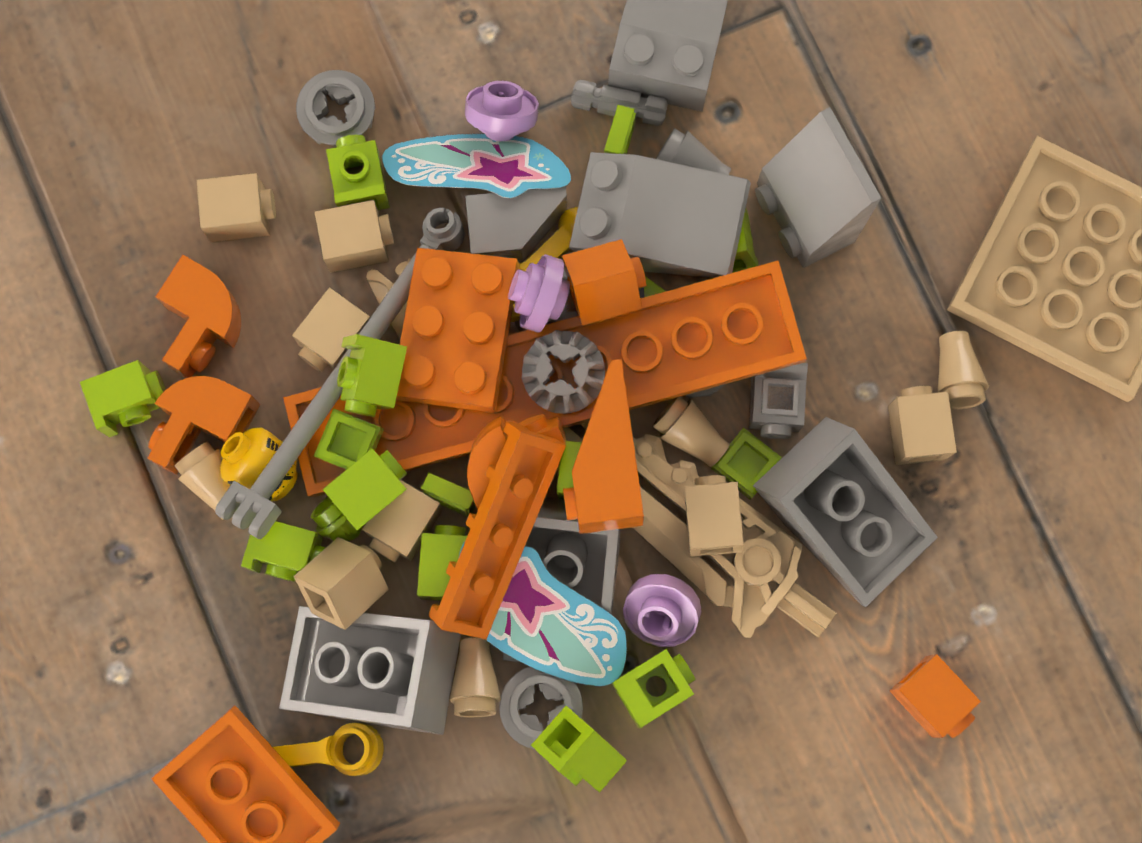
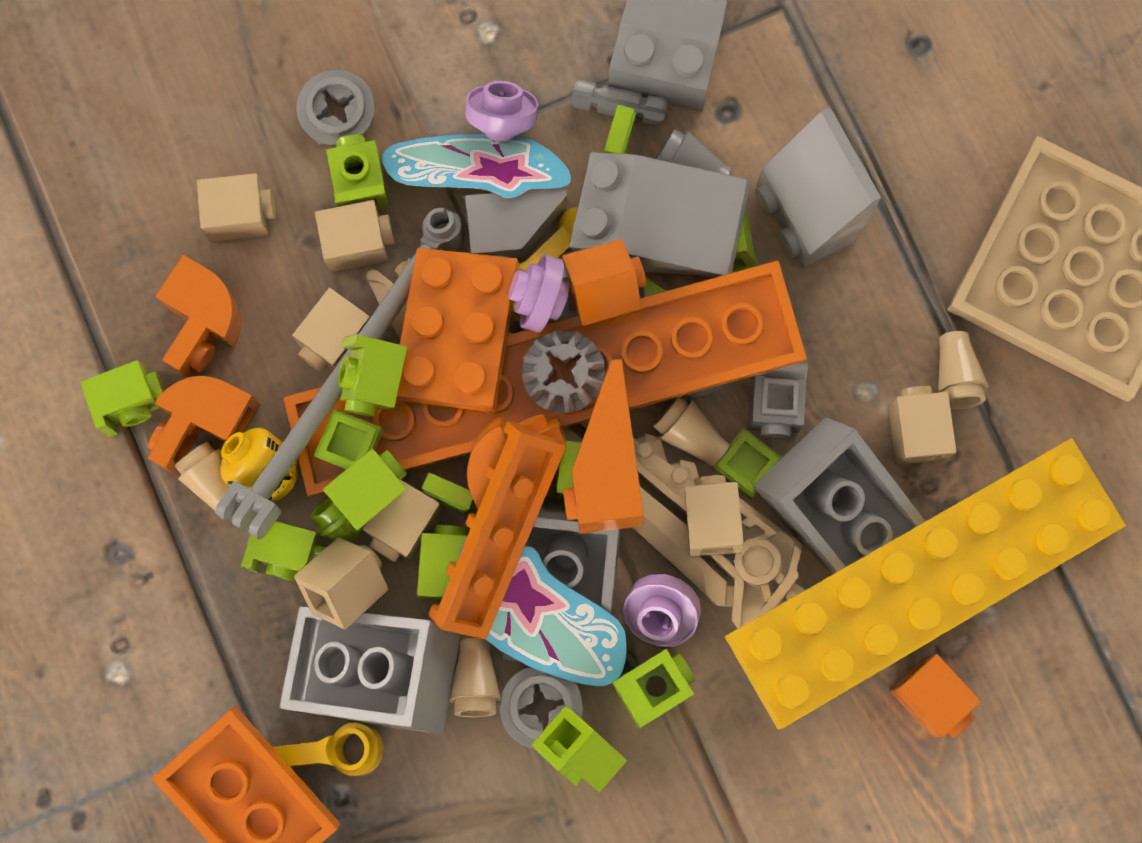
none -> yellow plate [724,438,1126,730]

